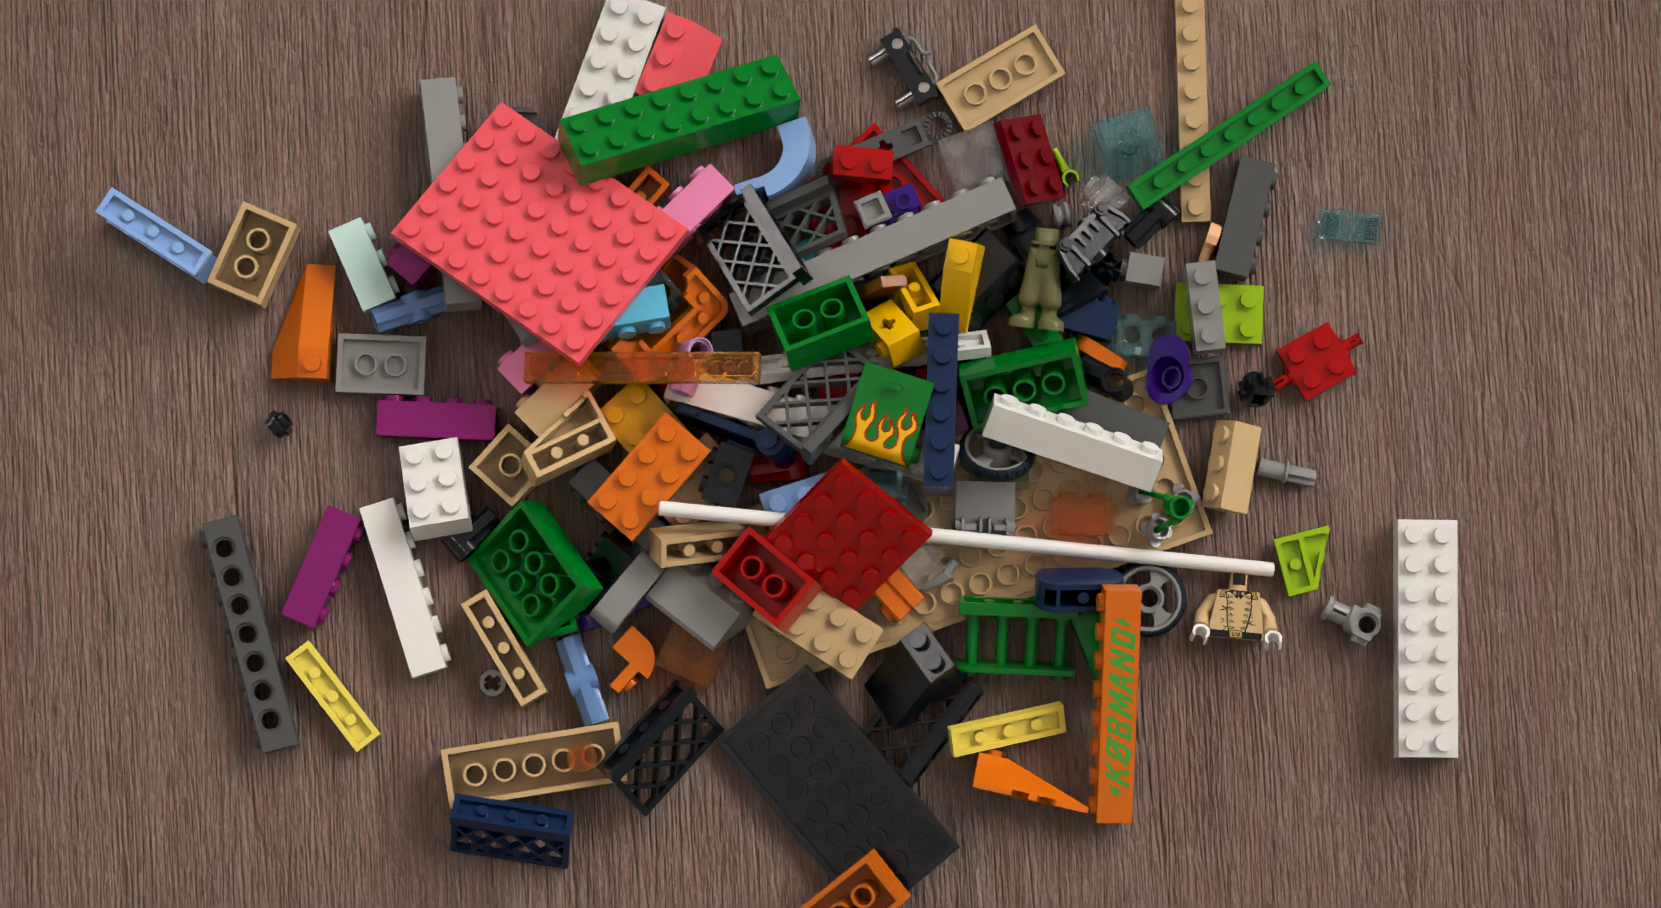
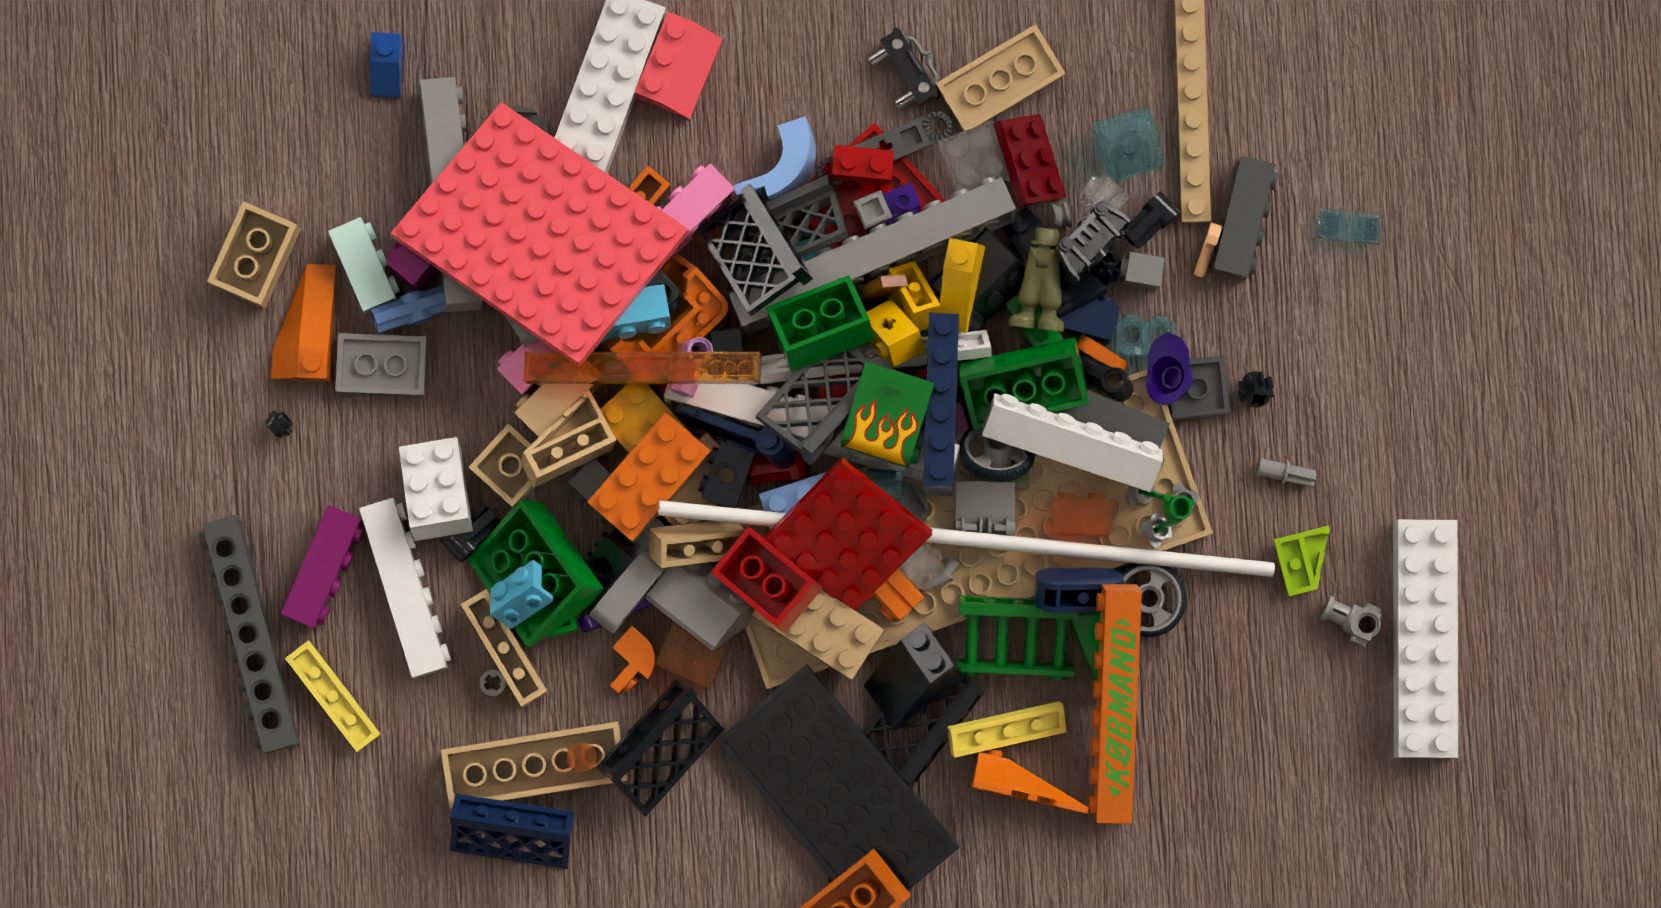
light blue fence [95,187,217,285] -> none
magenta brick [376,395,498,443] -> none
medium blue piece [556,634,609,727] -> none
green brick [558,55,801,186] -> none
lime hand [1052,148,1079,187] -> none
green plate [1125,61,1331,211] -> none
lime plate [1173,282,1264,345] -> none
light grey brick [1183,260,1226,355] -> none
tan torso [1189,573,1282,651] -> none
tan brick [1201,420,1262,514] -> none
red plate [1272,322,1363,402] -> none
none -> blue slope [370,32,404,98]
none -> medium azure bracket [490,560,553,628]

